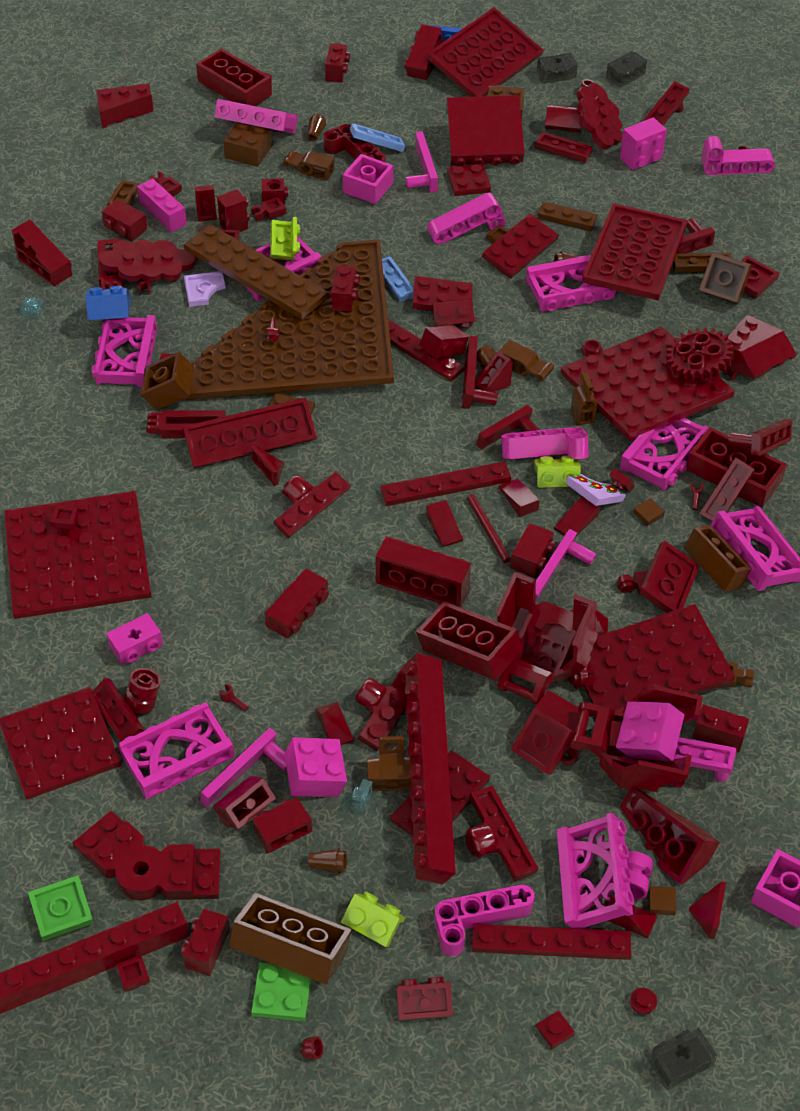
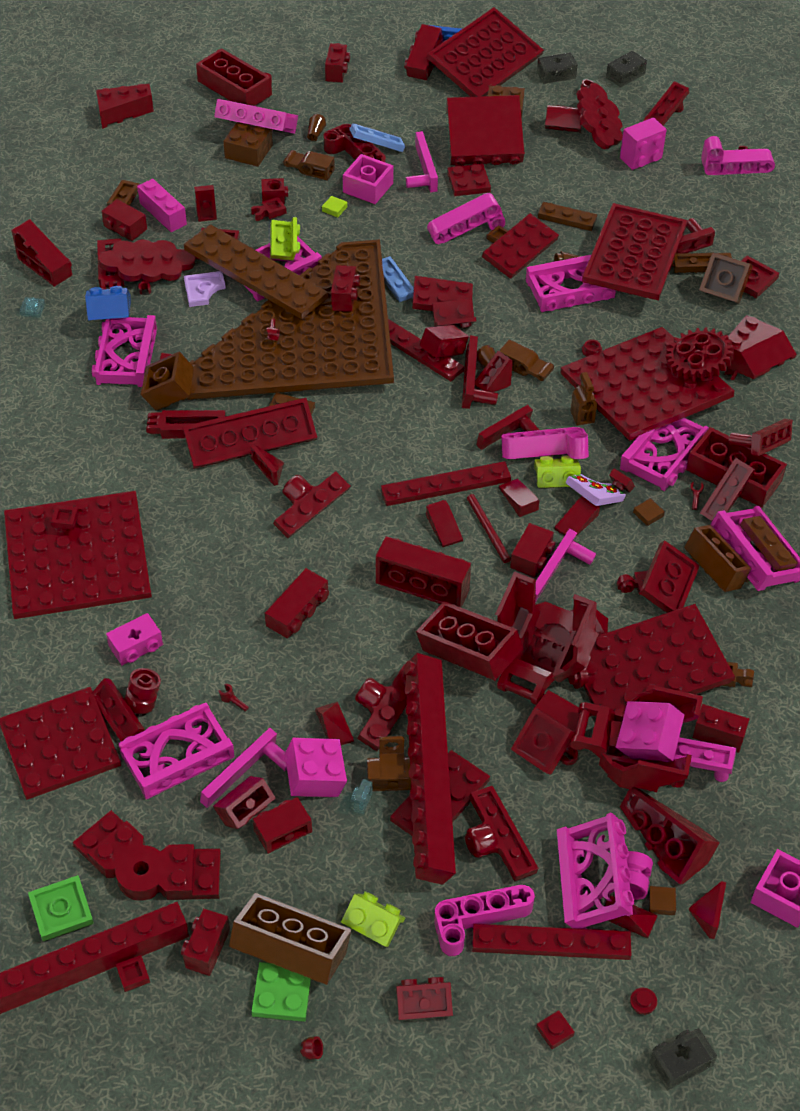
dark red plate [150,171,182,196] -> none
dark red brick [217,189,250,232] -> none
reddish brown cone [308,848,347,874] -> none
dark red plate [535,132,593,163] -> none
none -> lime tile [322,196,348,217]
none -> reddish brown plate [740,516,797,572]

